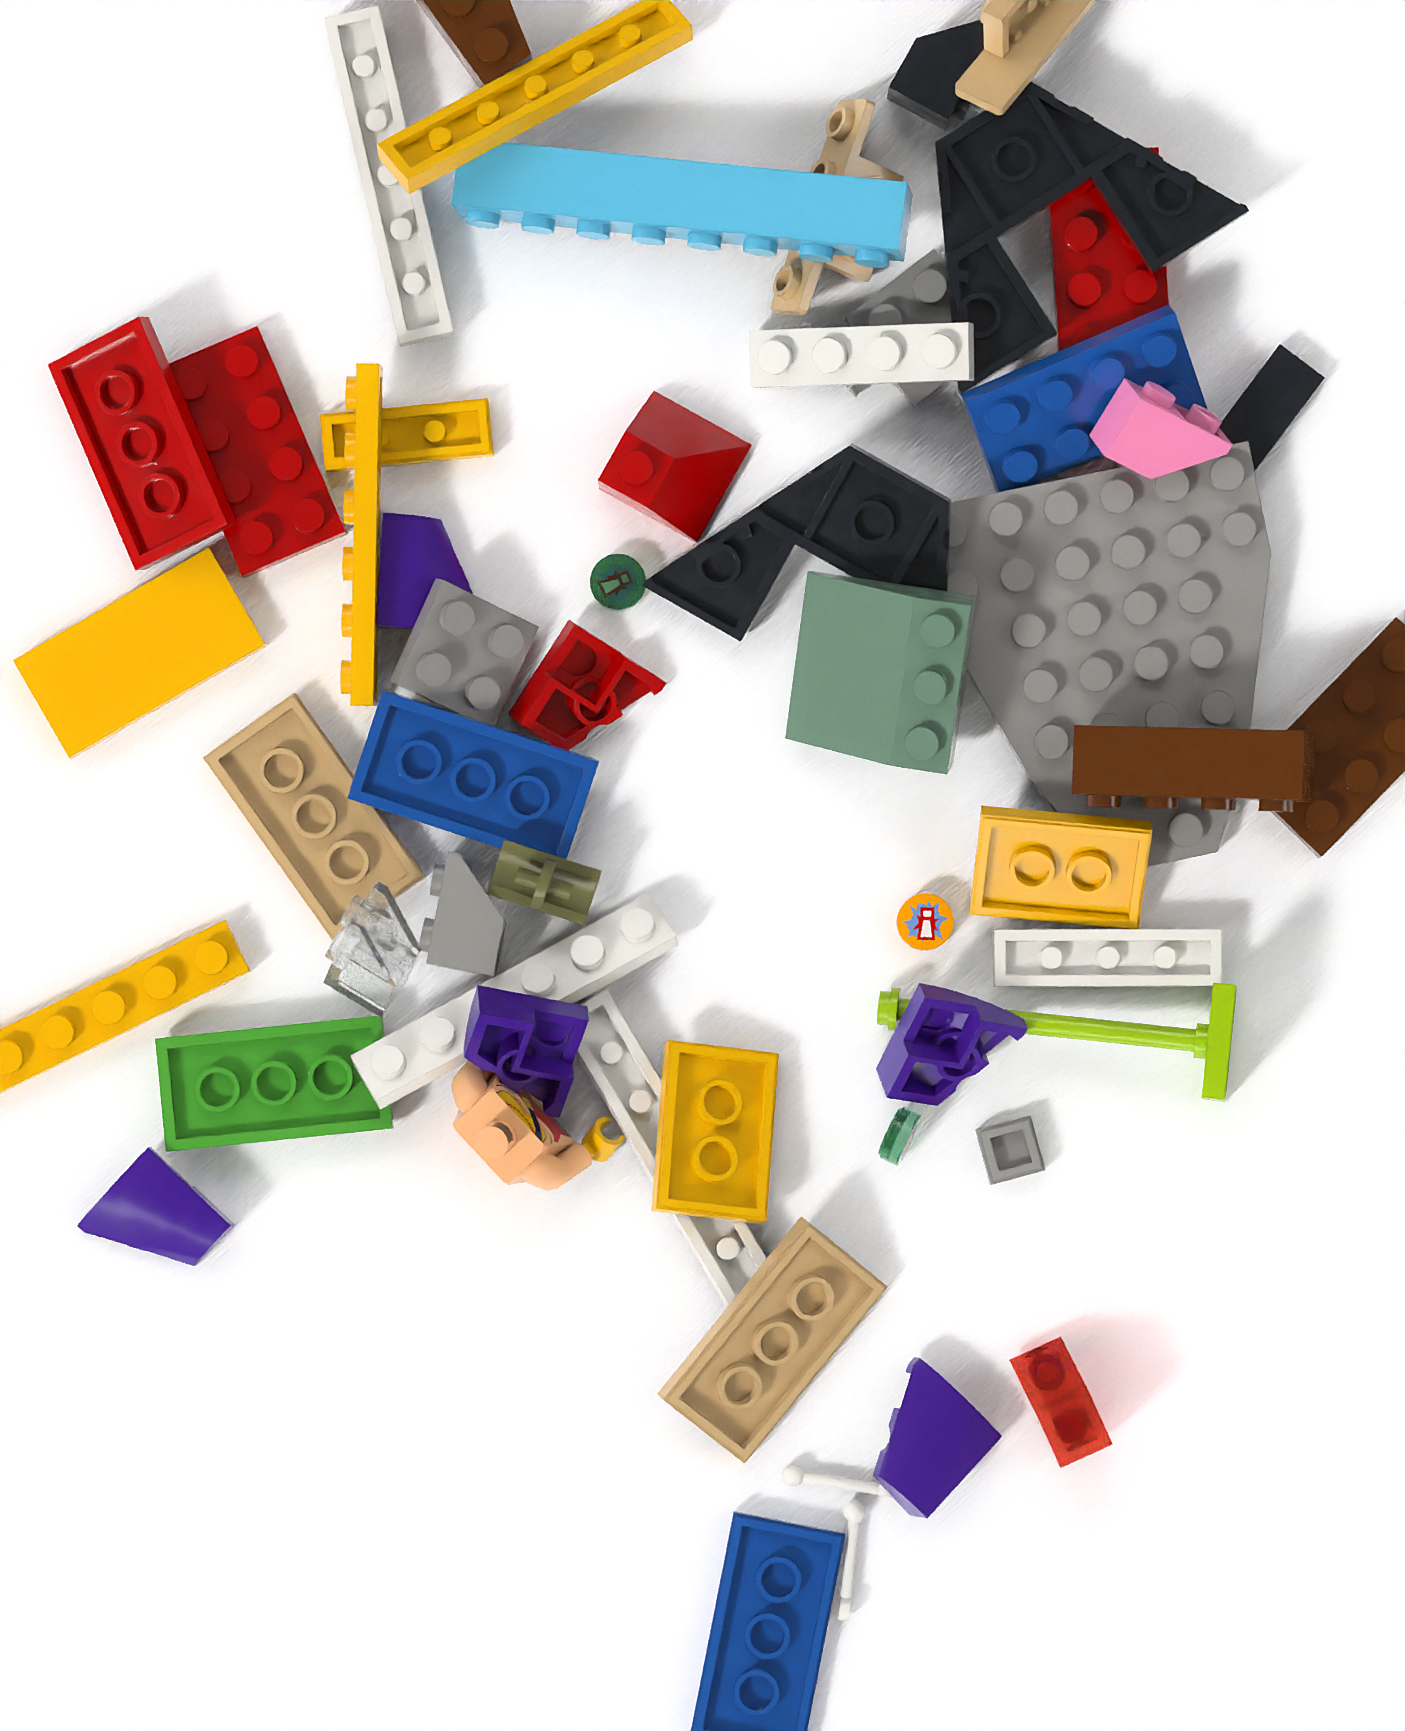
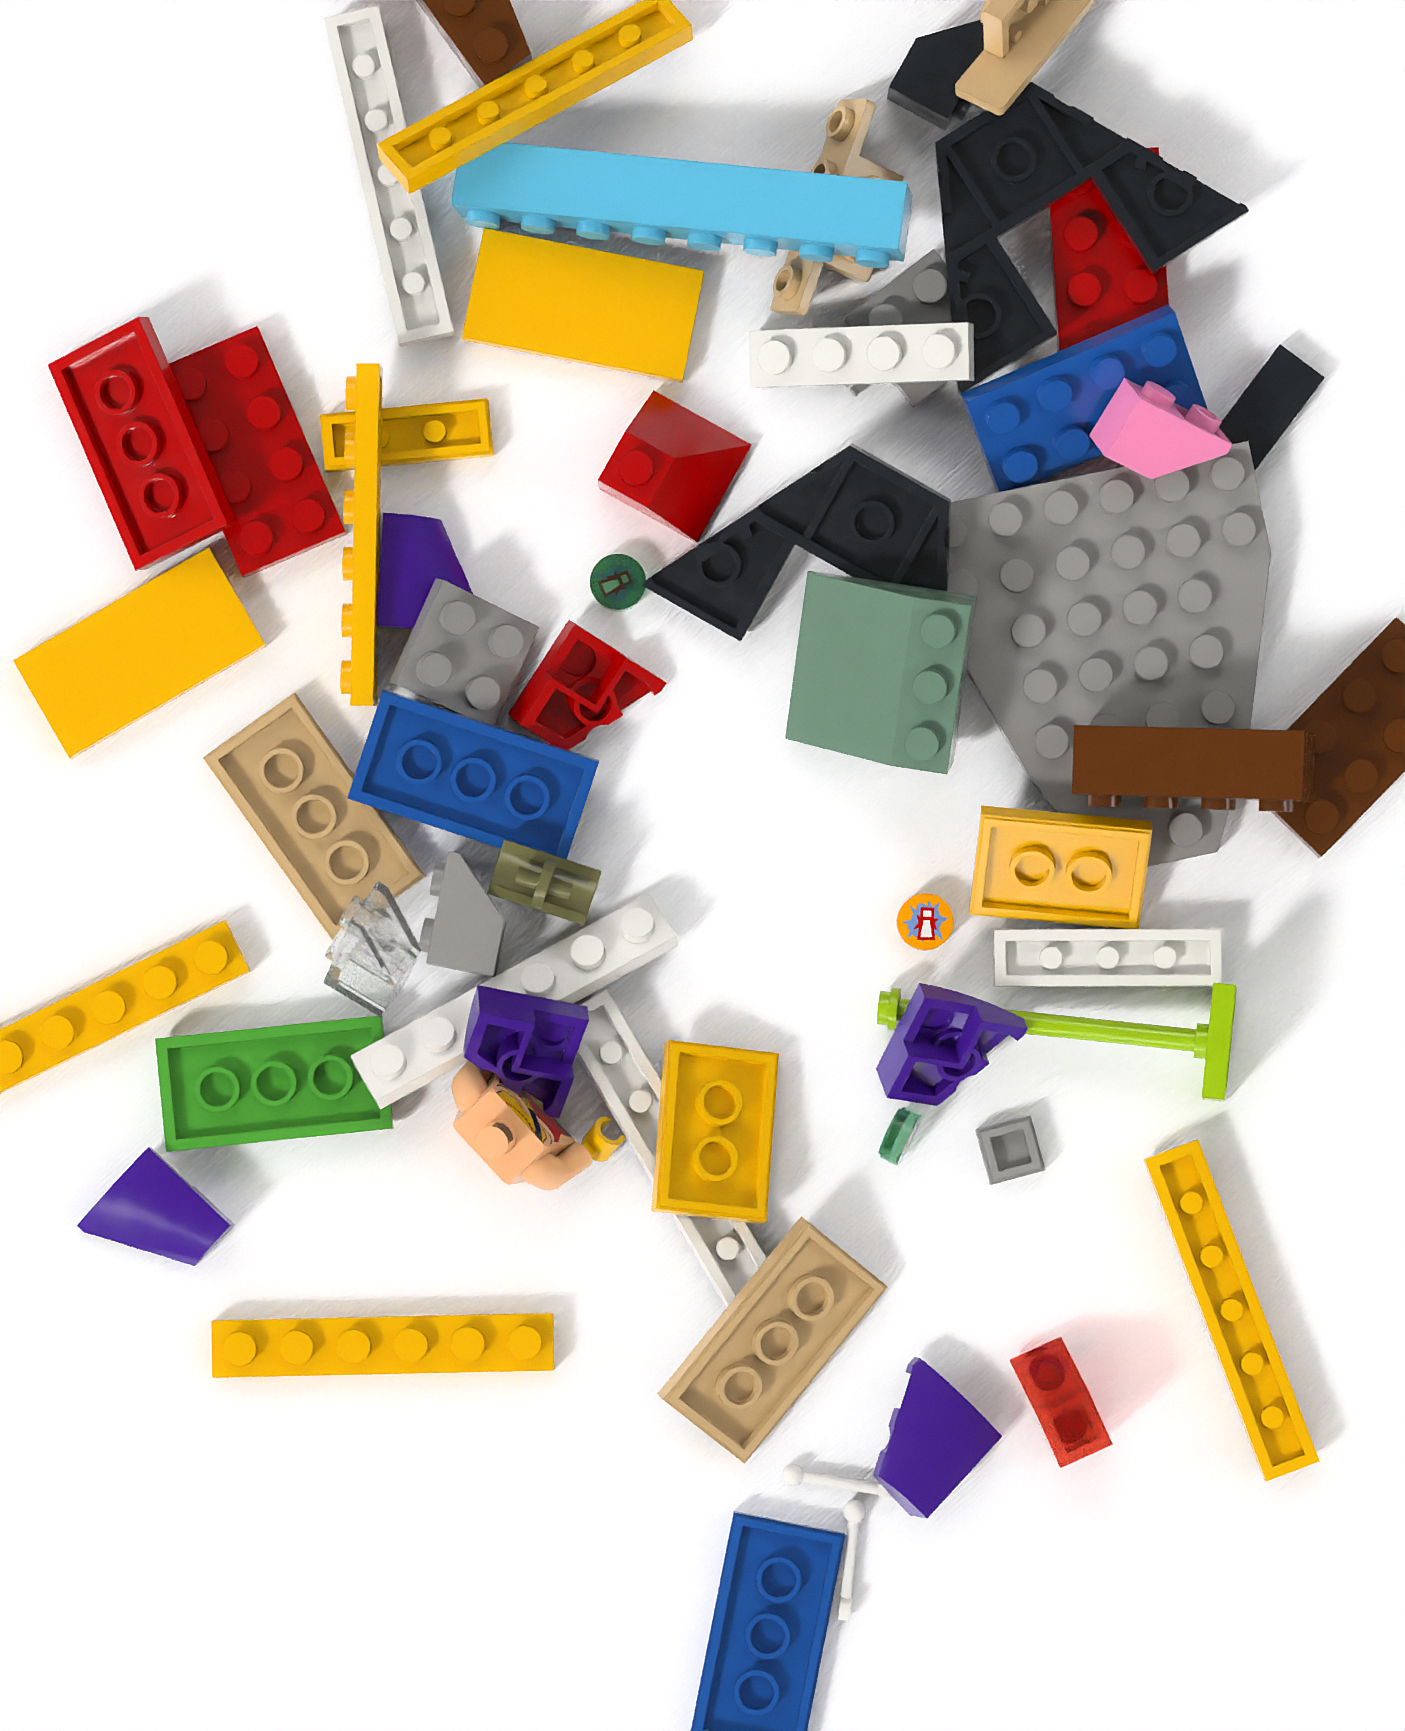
none -> yellow plate [211,1313,555,1378]
none -> yellow tile [462,228,704,383]
none -> yellow plate [1143,1139,1320,1481]

